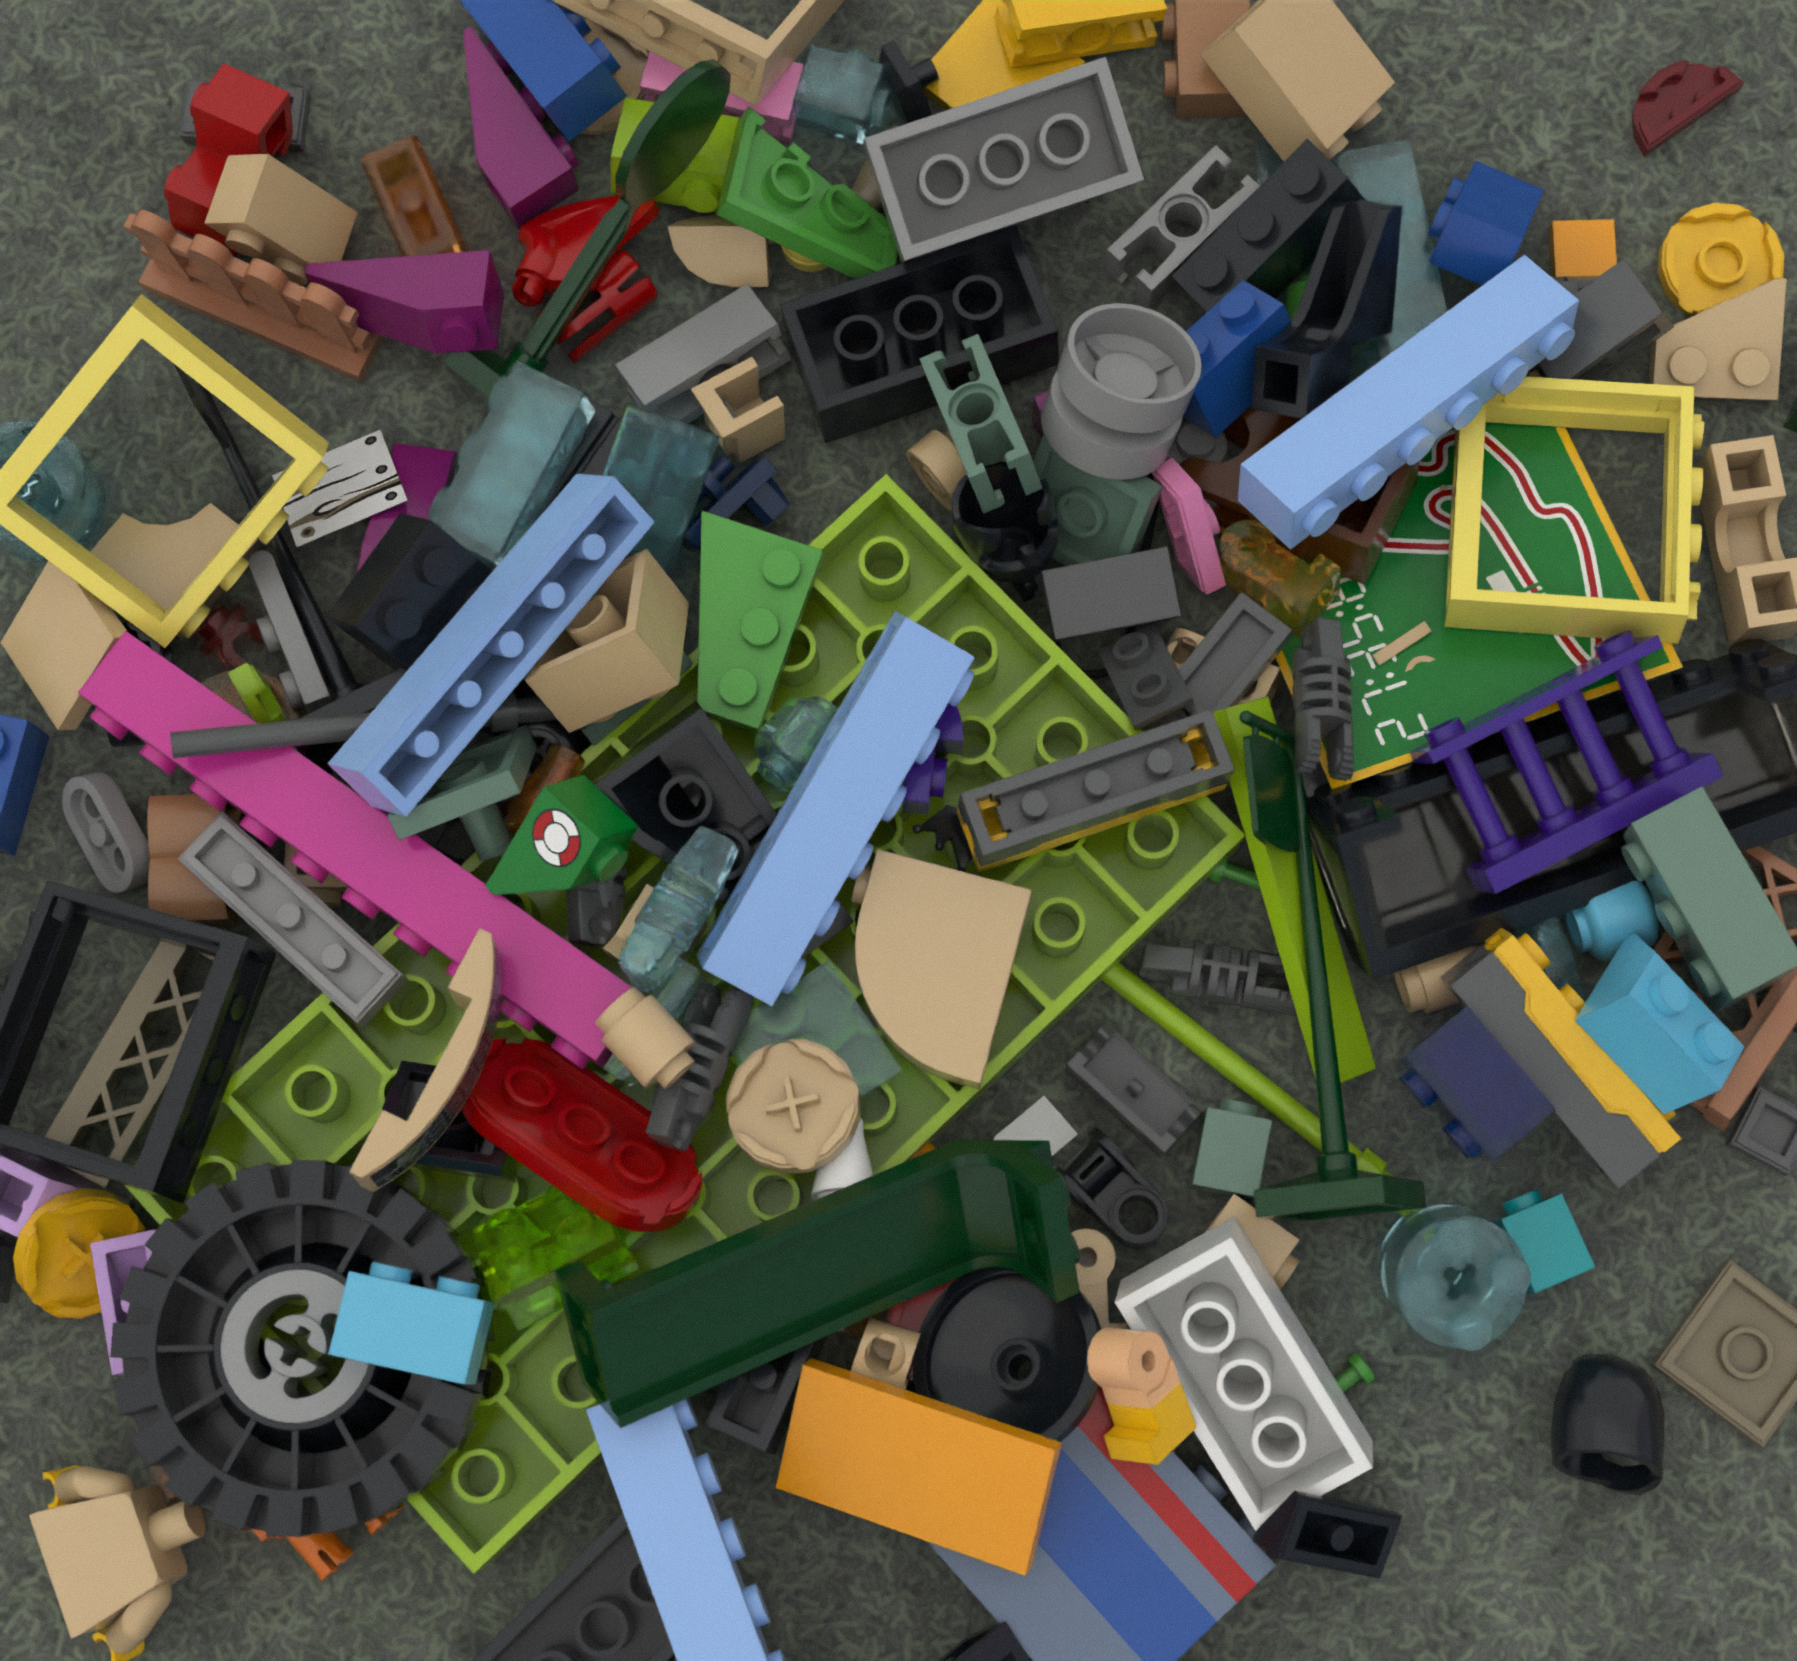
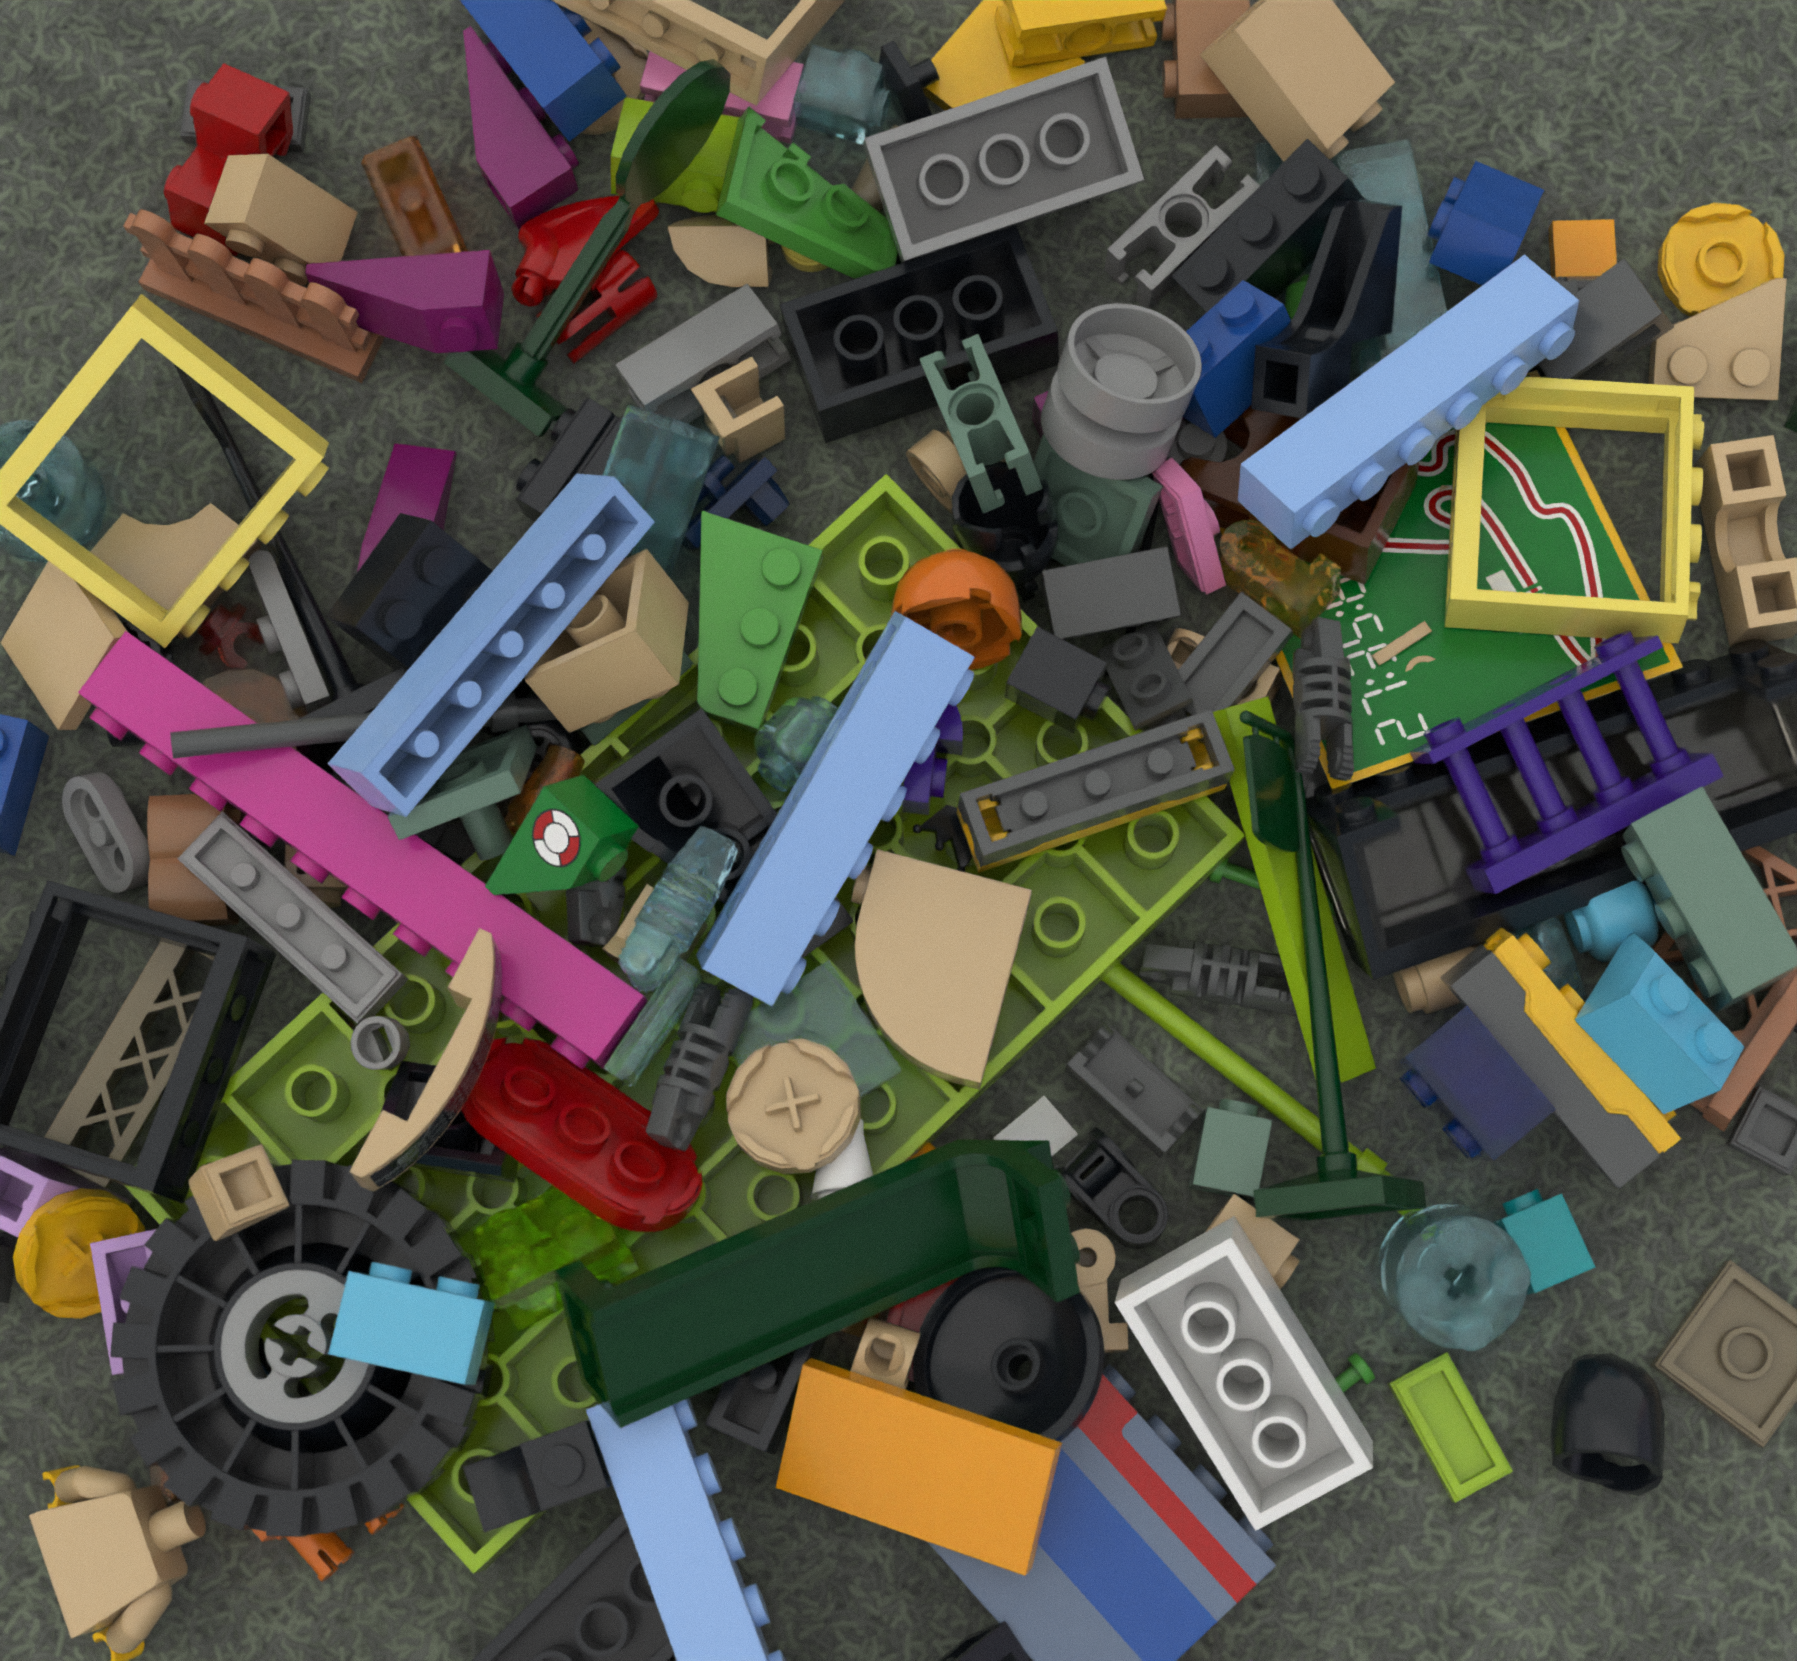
lime tile [228,662,288,723] -> none
white sticker [272,430,408,547] -> none
clear light blue brick [428,361,595,570] -> none
tan brick [595,987,696,1089] -> none
leg [1087,1327,1197,1465] -> none
black slope [1252,1491,1402,1579] -> none
dark red tile [1631,61,1744,157] -> none
none -> tan slope [188,1144,289,1241]
none -> light grey hinge [351,1016,410,1070]
none -> black arch [463,1420,613,1532]
none -> orange cylinder [891,549,1022,670]
none -> black brick [1005,627,1111,733]
none -> lime tile [1387,1352,1513,1503]

